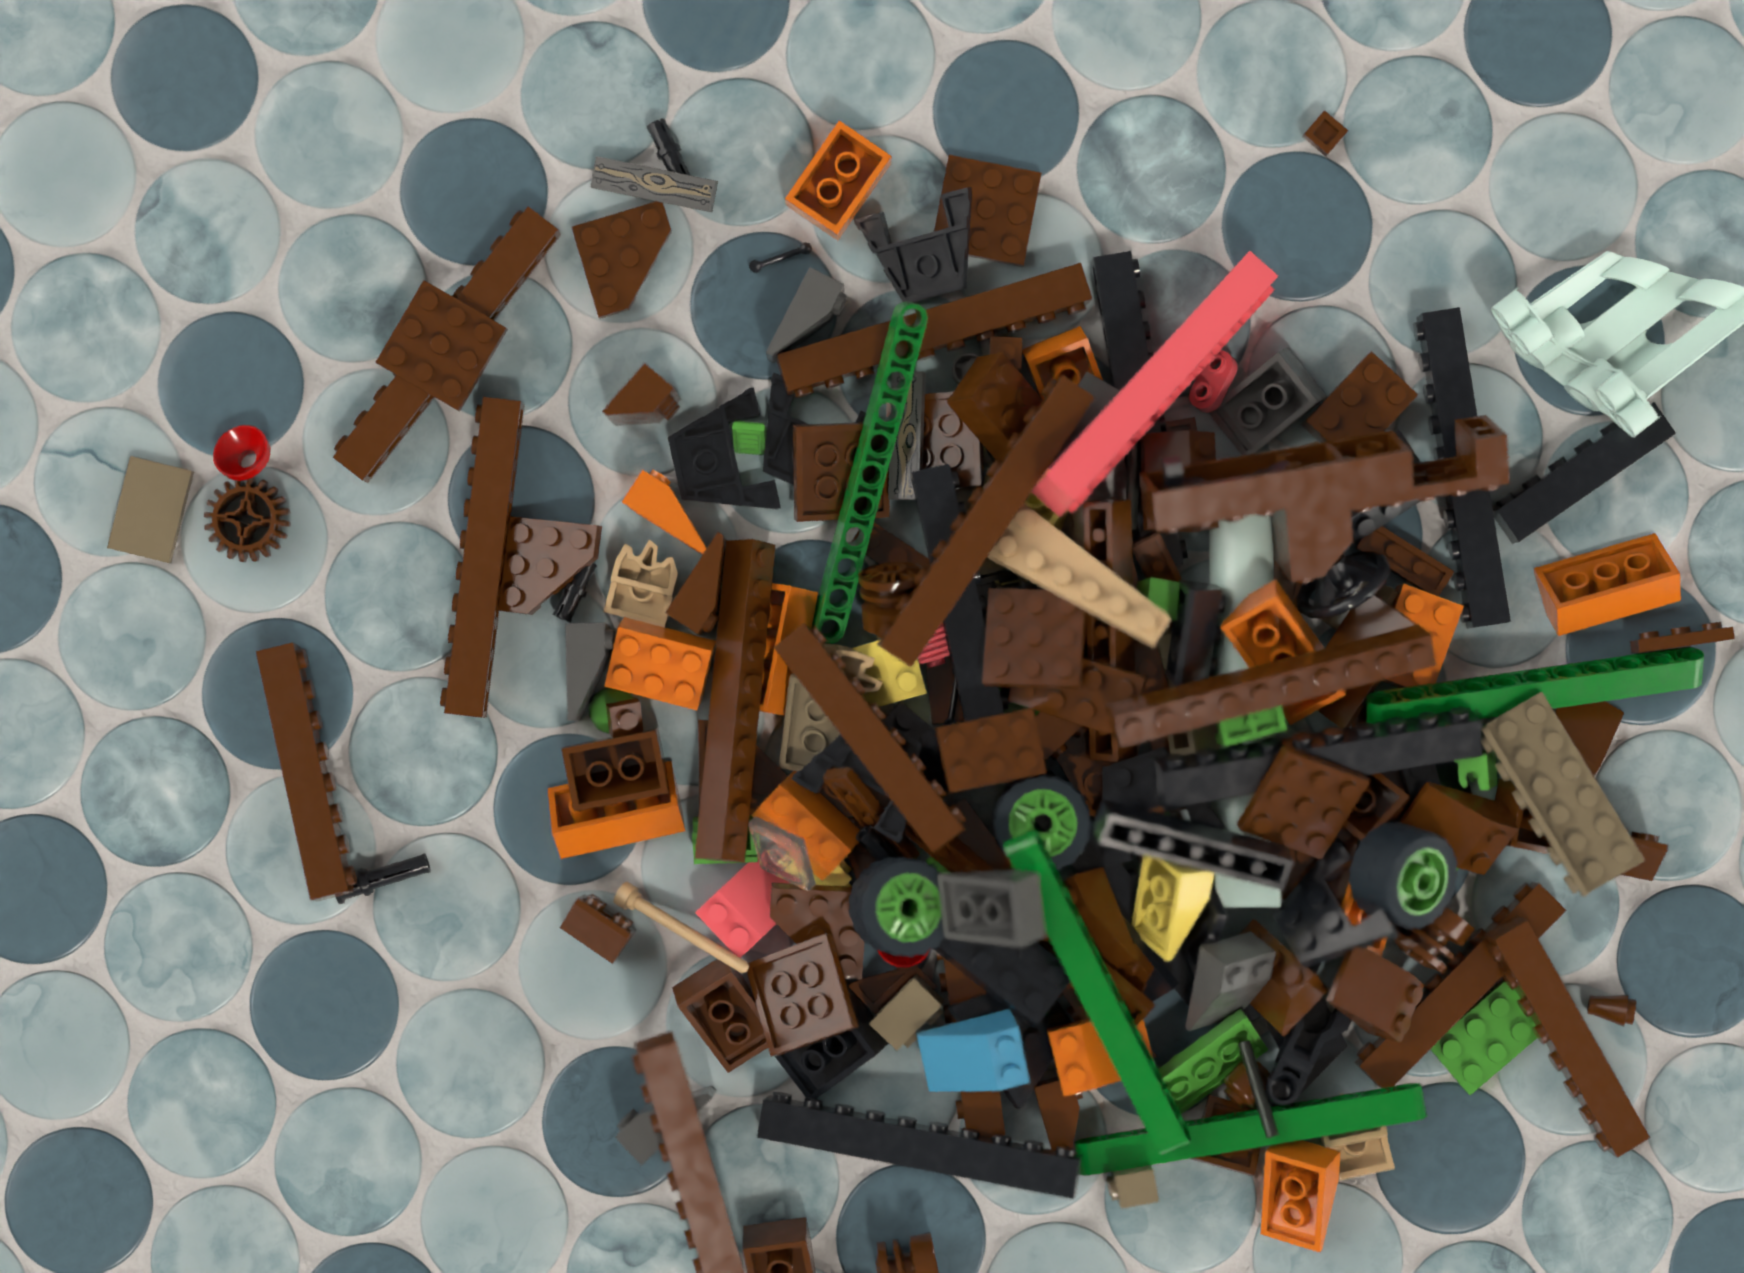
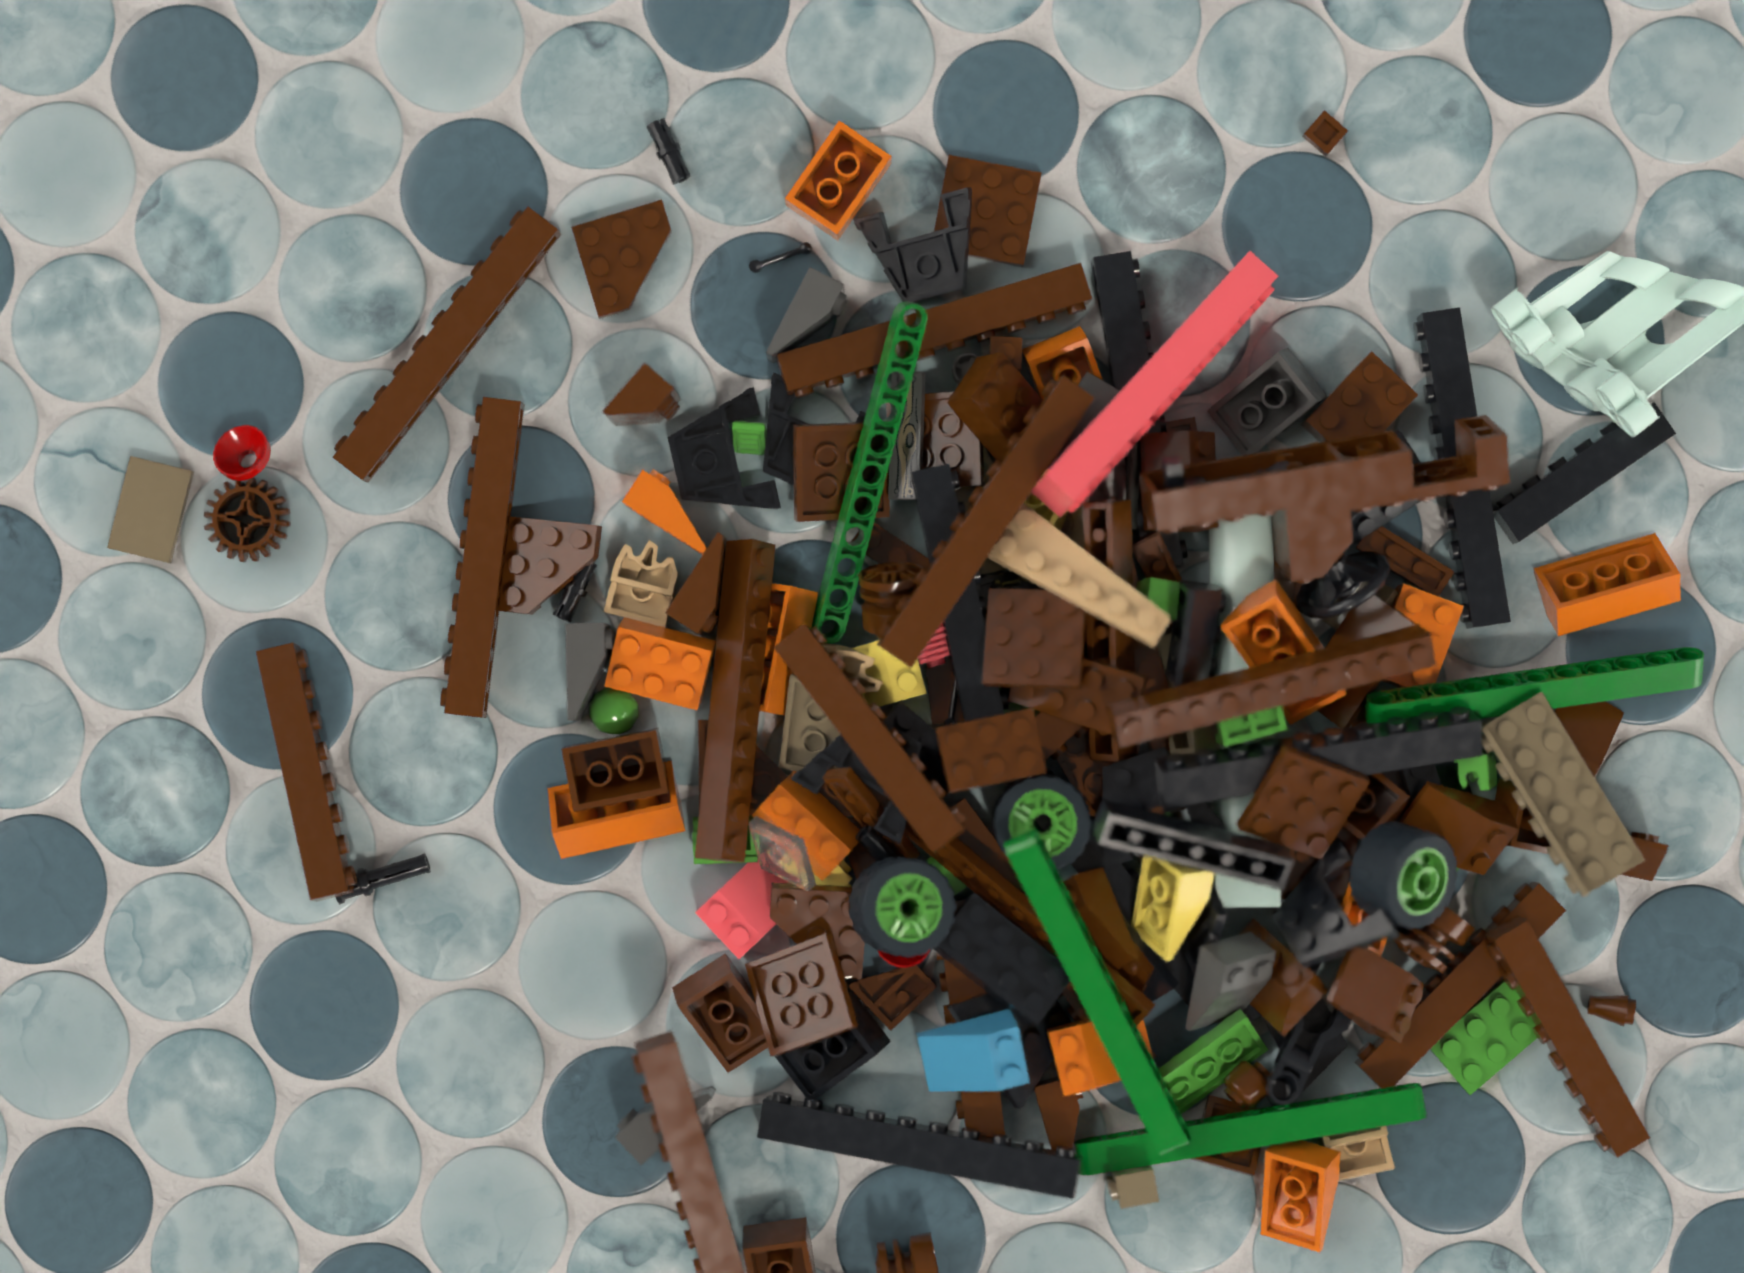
reddish brown plate [375,280,508,412] -> none
reddish brown slope [560,894,636,964] -> none
dark grey tile [590,156,718,213] -> none
reddish brown plate [606,698,643,738] -> none
tan piece [613,881,749,973] -> none
dark tan brick [869,973,944,1051] -> none
dark grey slope [937,870,1046,947] -> none
coral plate [1189,350,1238,413] -> none
pearl dark grey bar [1238,1040,1279,1138] -> none
reddish brown plate [1630,622,1735,653] -> none

